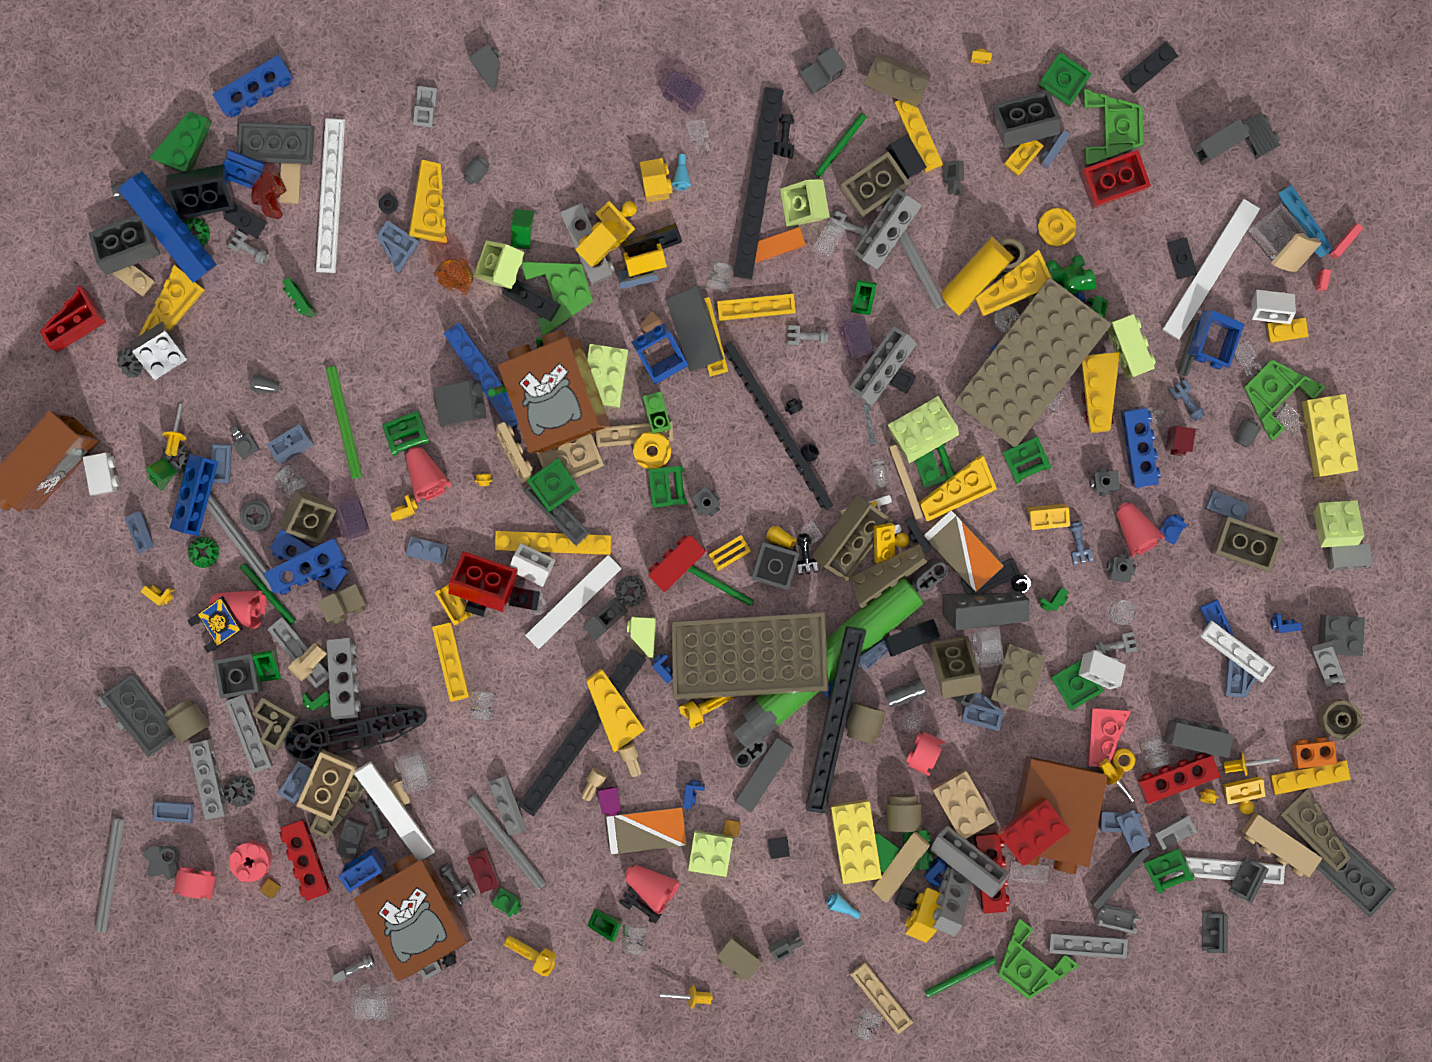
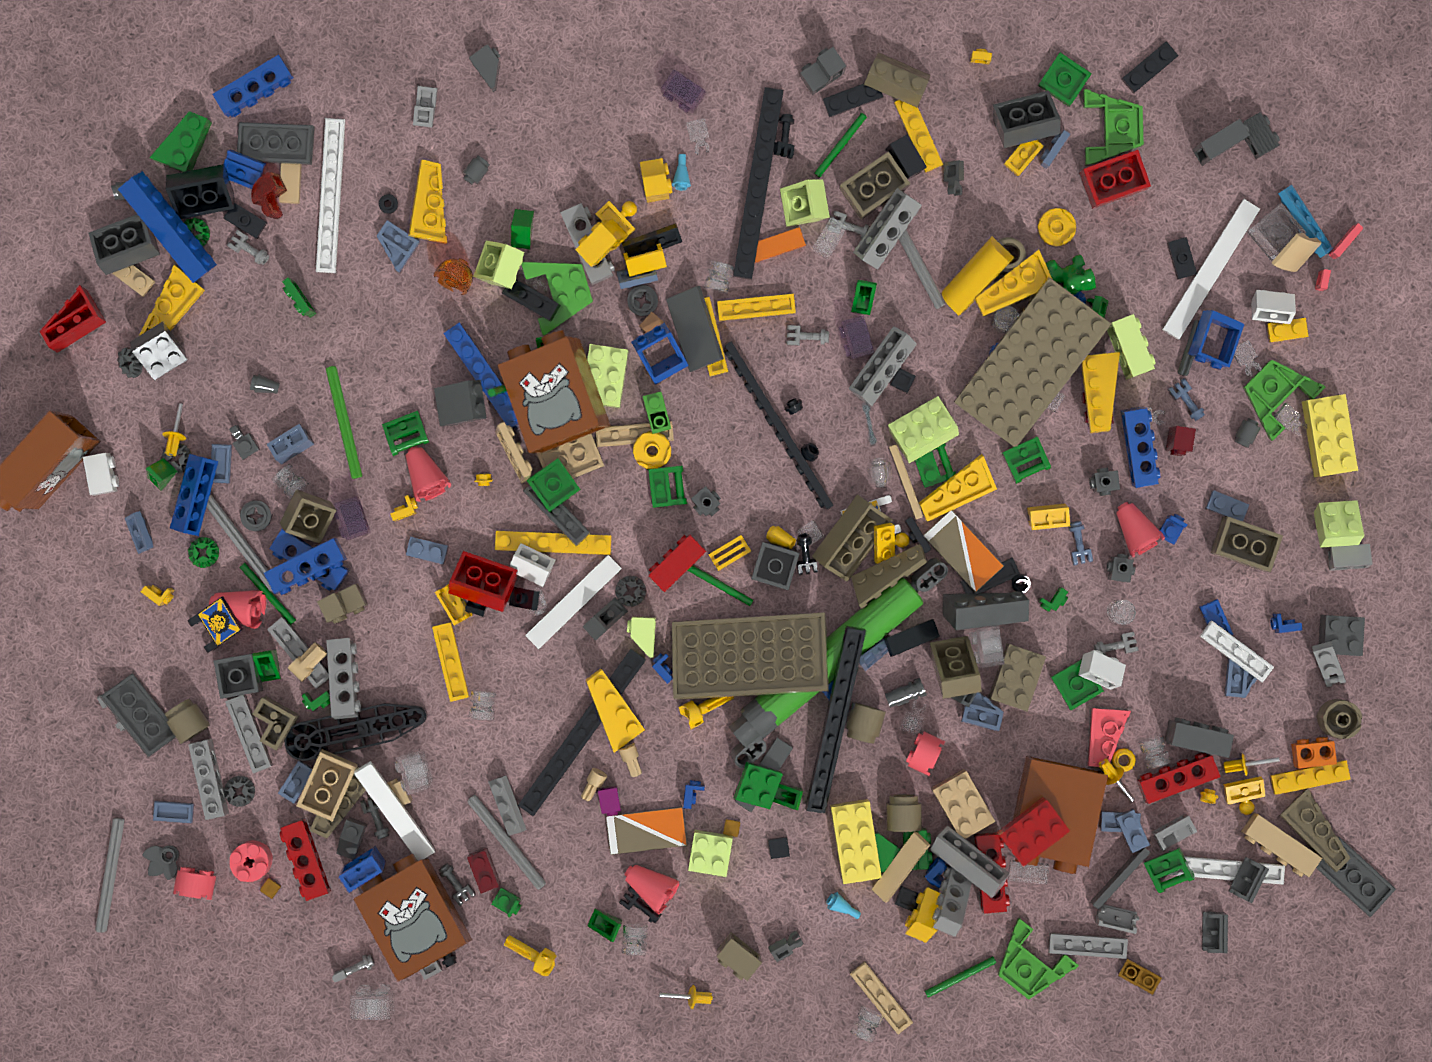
none -> dark grey gear [627,285,658,316]
none -> green plate [733,762,783,809]
none -> green slope [773,783,803,810]
none -> black plate [823,84,883,118]
none -> pearl gold slope [1118,959,1162,995]

